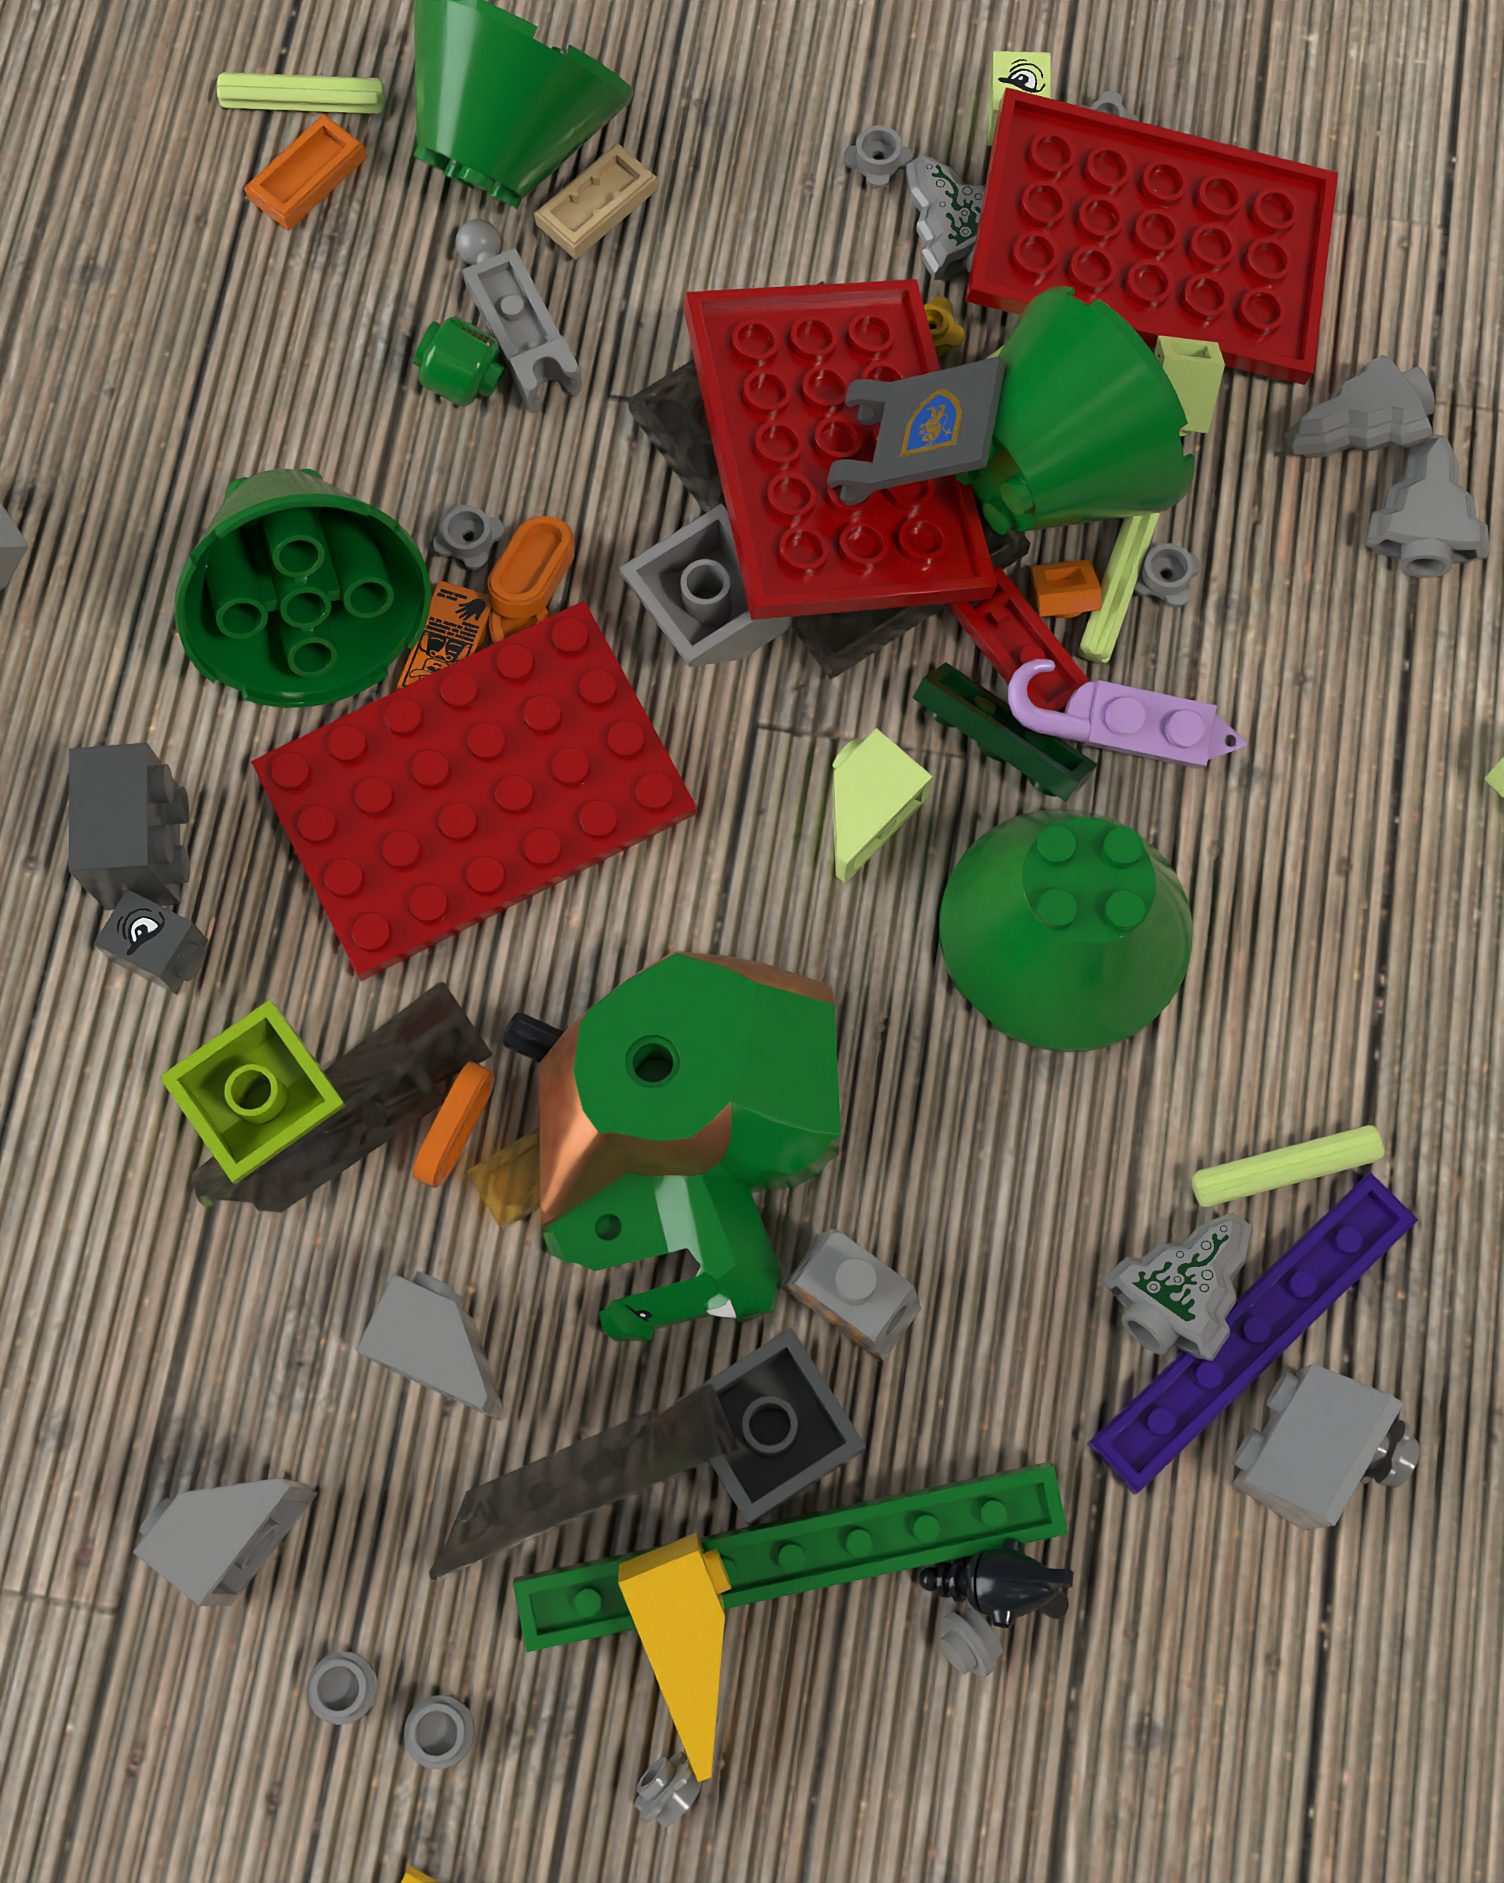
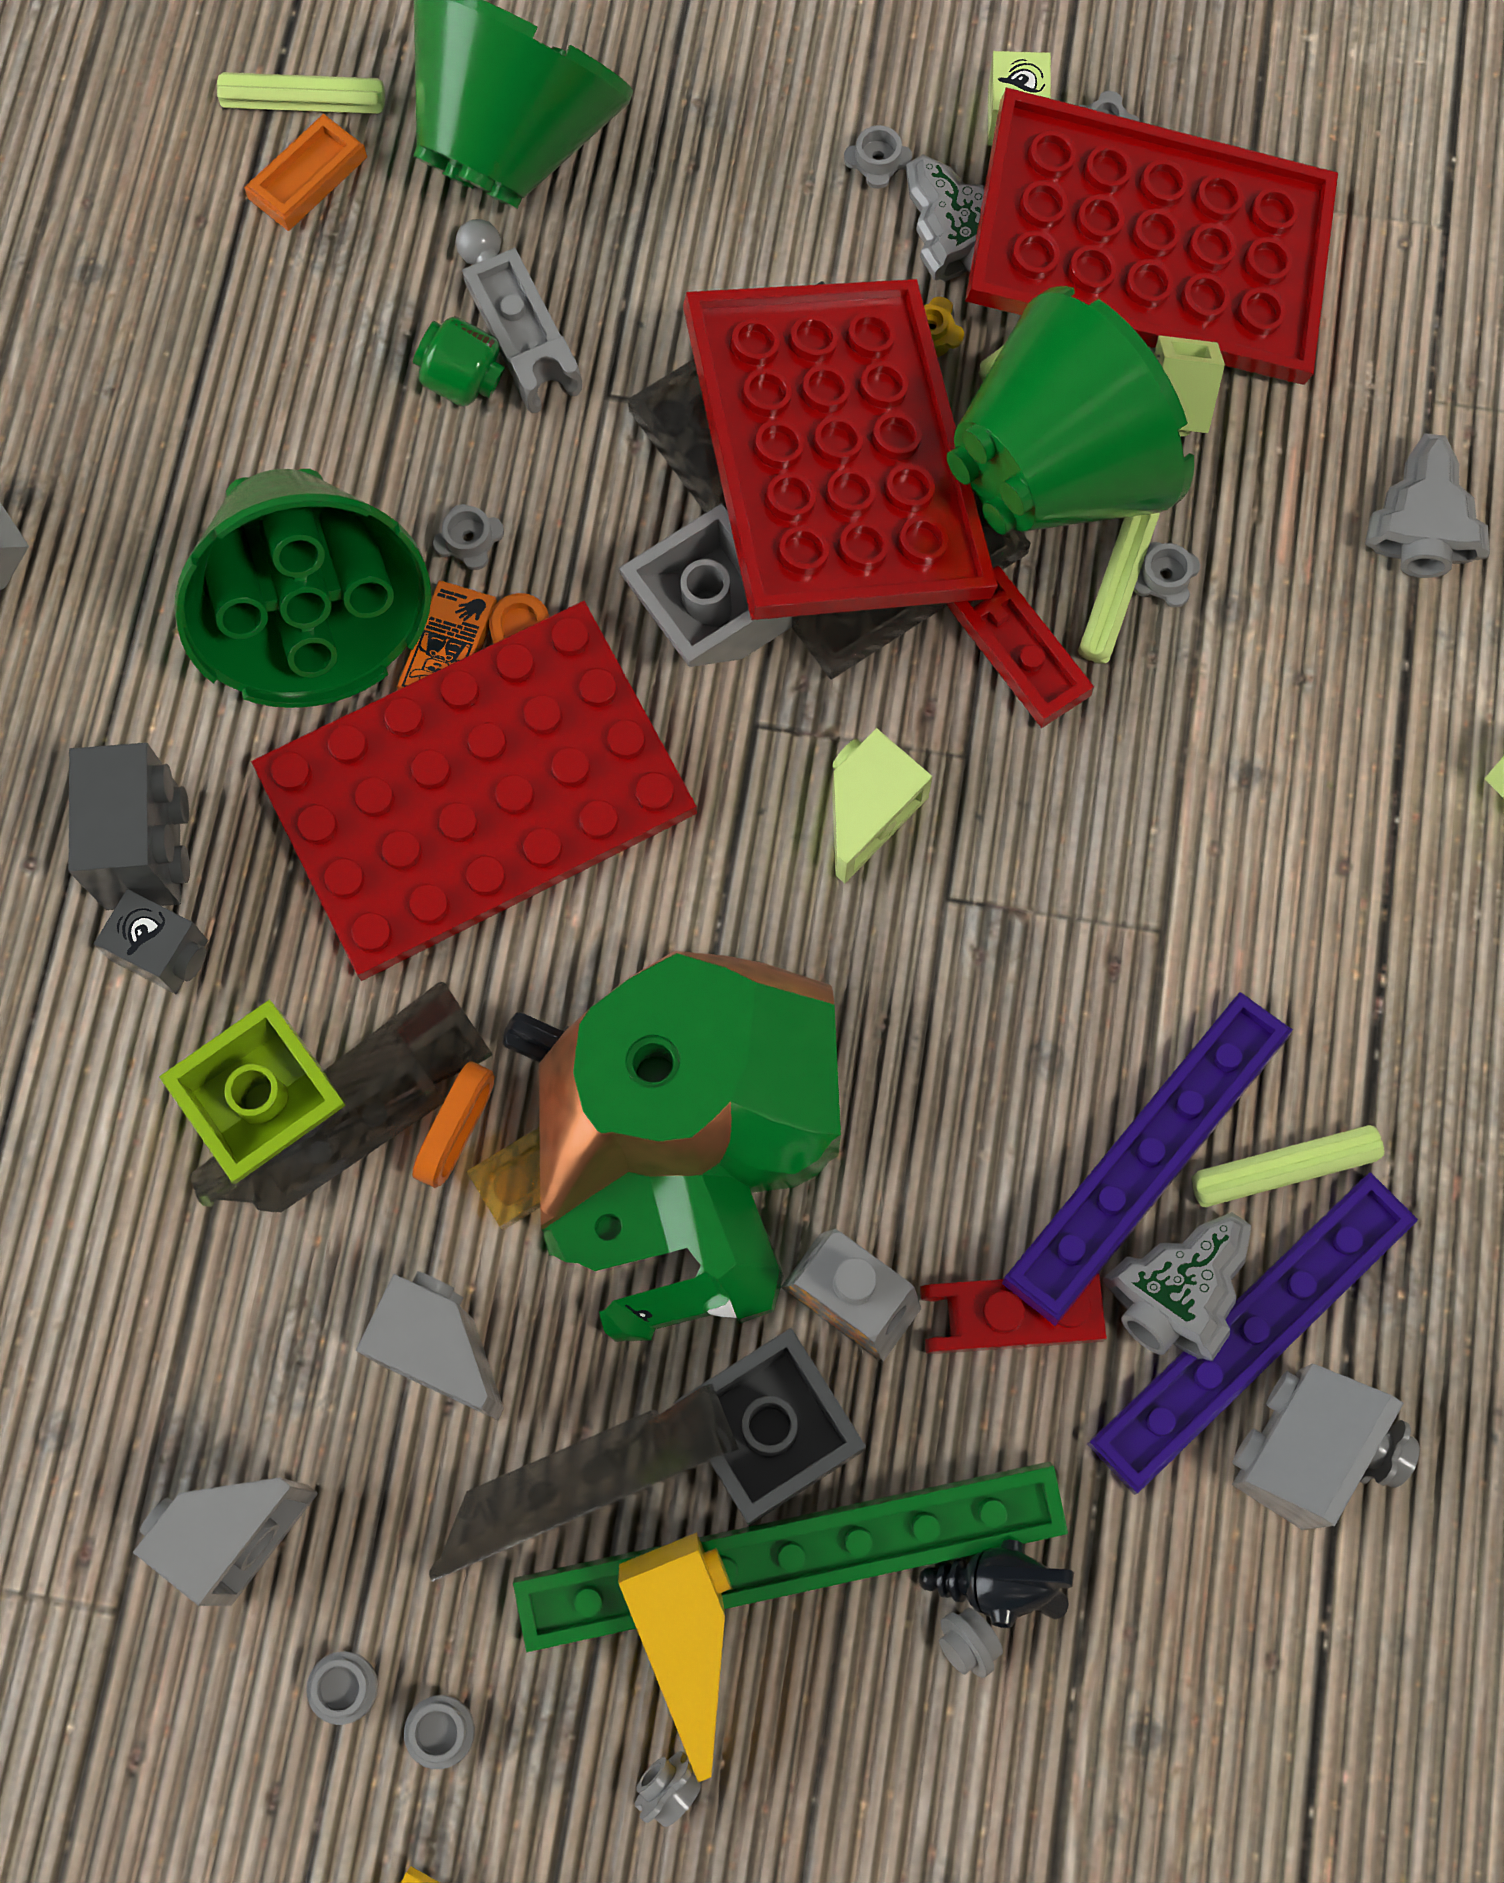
orange tile [487,516,575,619] -> none
tan plate [534,143,658,260] -> none
dark grey flag [827,356,1006,505] -> none
dark green plate [912,662,1098,802] -> none
green cone [939,809,1193,1052] -> none
lavender plate [1008,659,1247,769] -> none
orange plate [1030,559,1101,618] -> none
light grey rock [1284,355,1435,458] -> none
none -> red hinge [920,1273,1107,1354]
none -> dark purple tile [1002,992,1293,1326]

